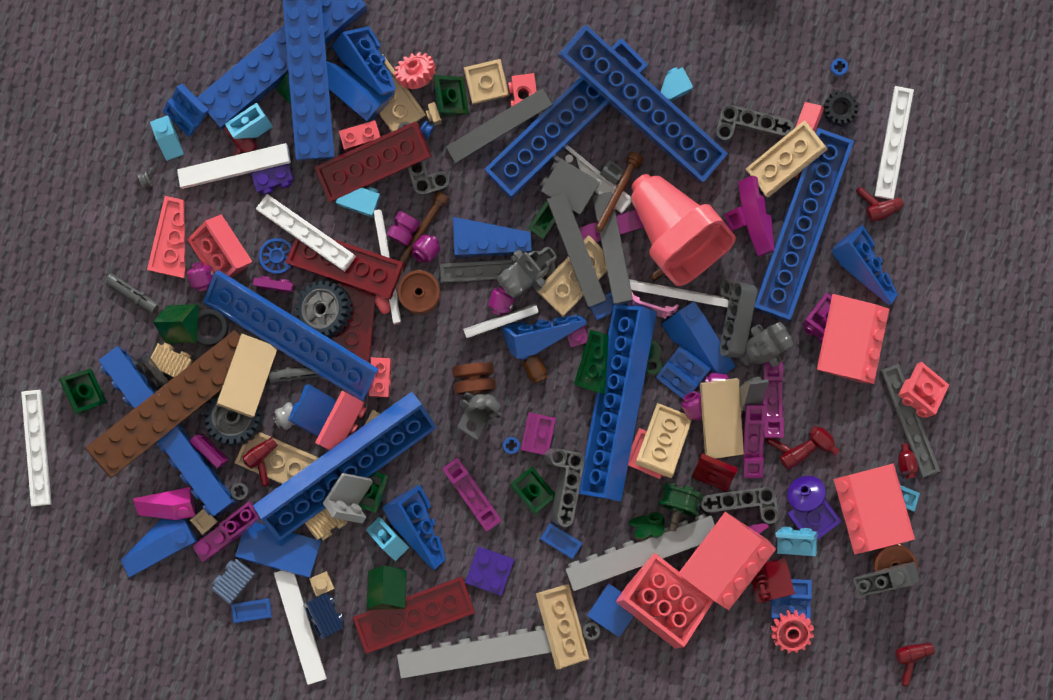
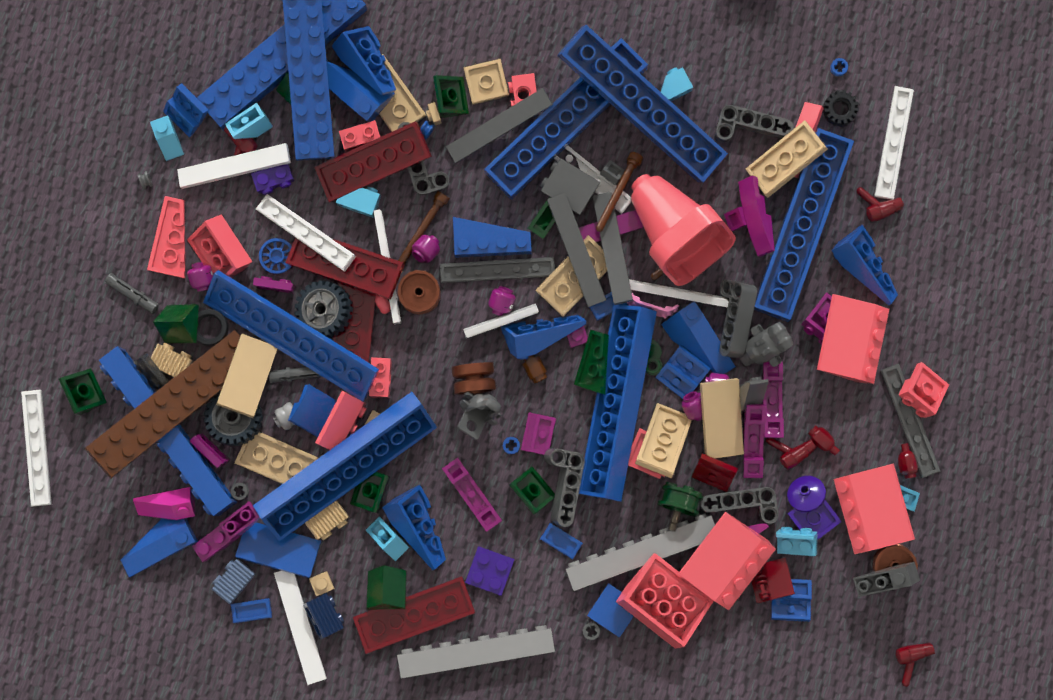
tan plate [190,508,218,535] -> none
dark red piece [242,437,278,487] -> none
light grey bracket [323,473,373,523] -> none
magenta wheel [386,211,420,246] -> none
coral gear [394,52,436,89] -> none
dark grey piece [497,247,557,298] -> none
tan tile [536,584,589,669] -> none
dark green plate [628,512,665,540] -> none
coral gear [771,610,814,653] -> none

